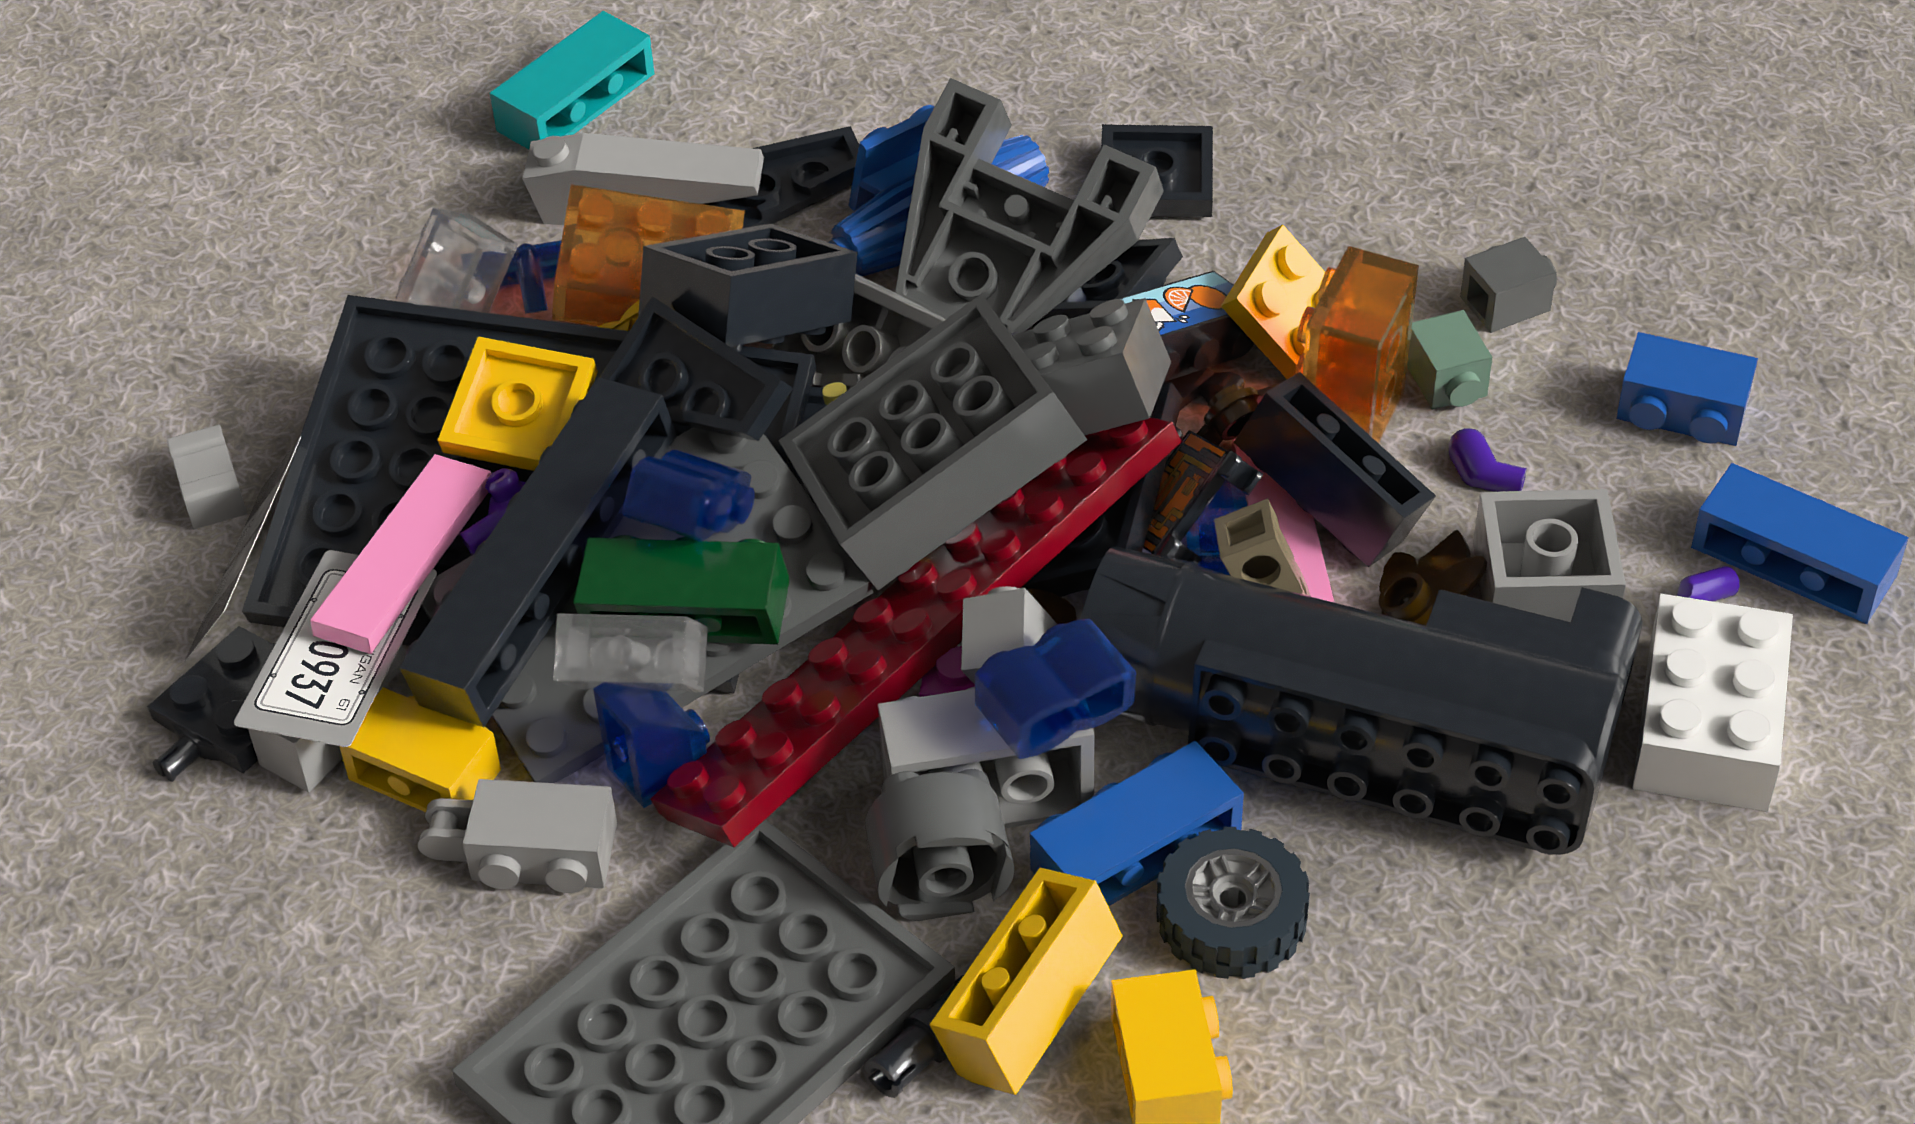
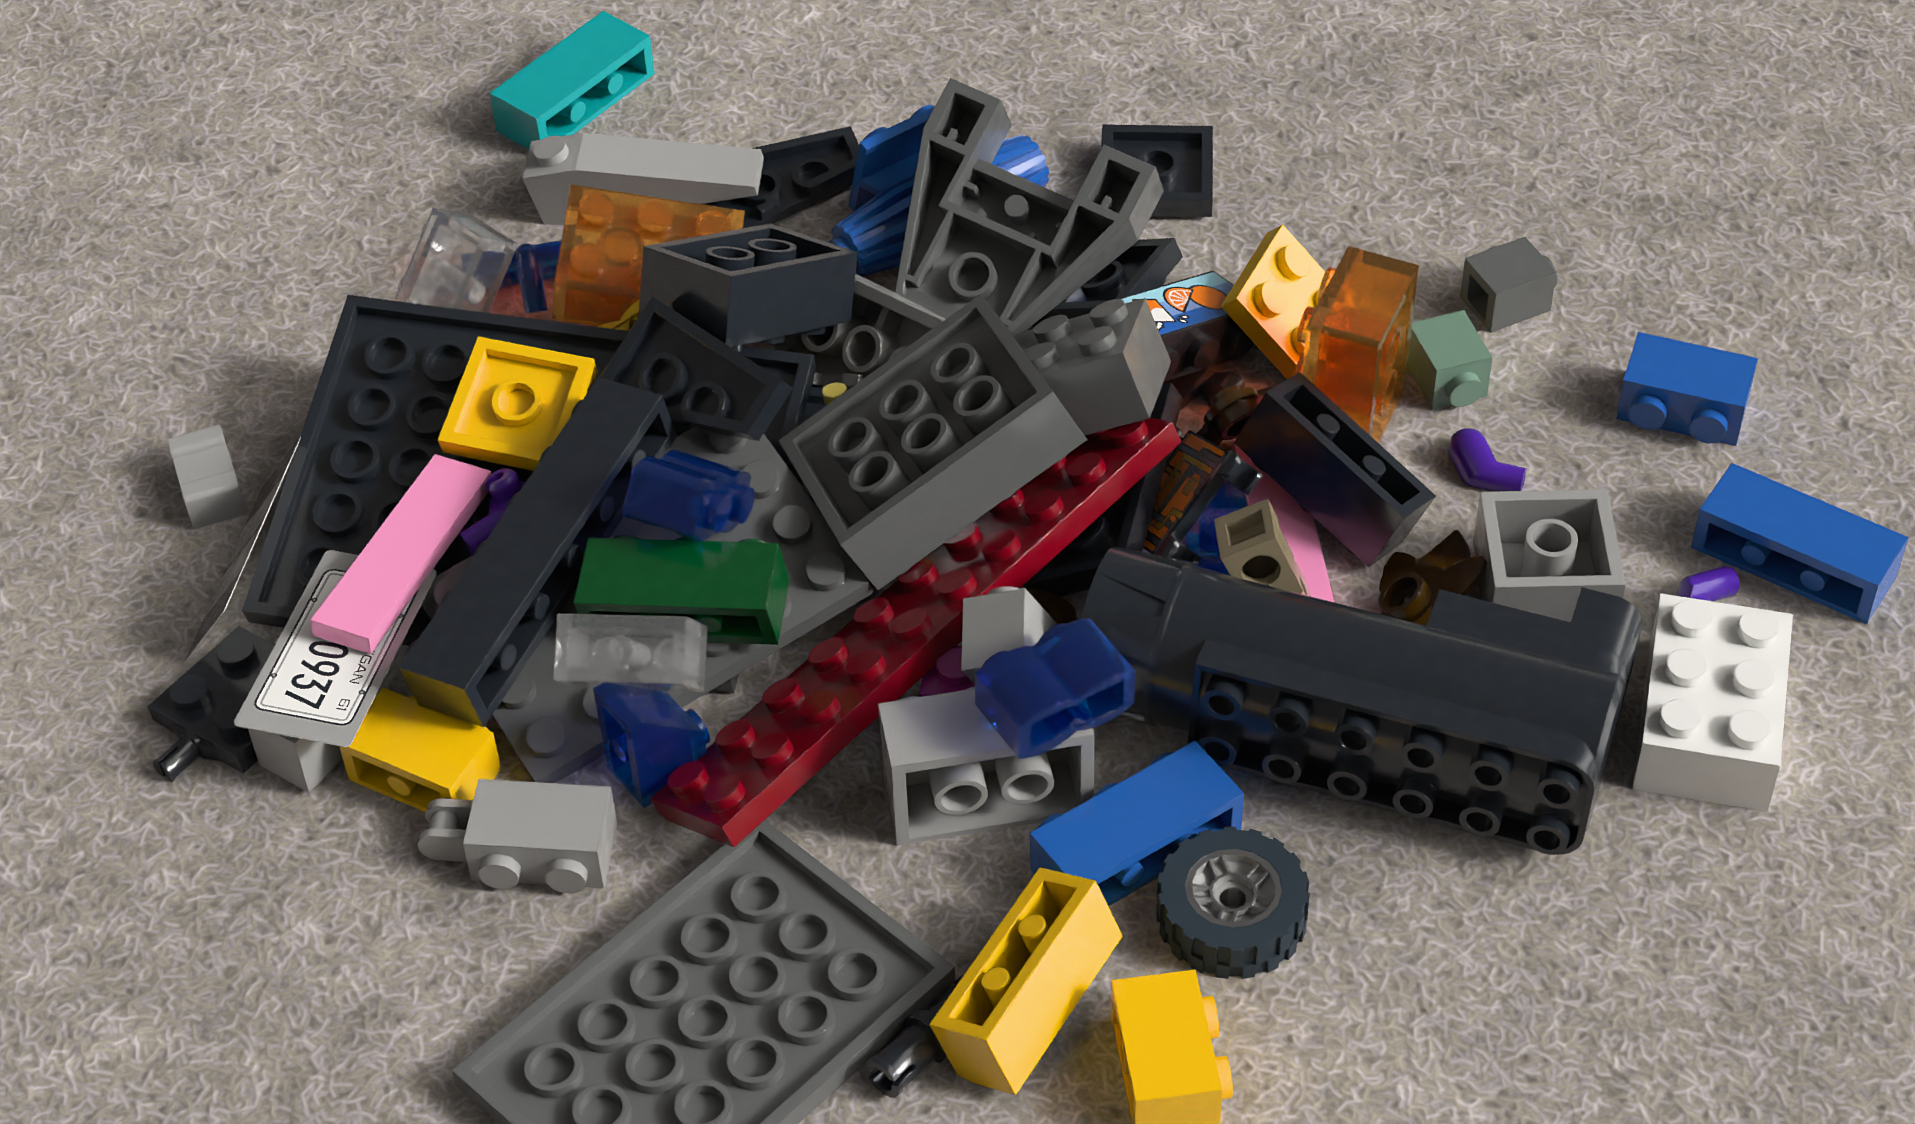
dark grey brick [865,769,1014,921] -> none

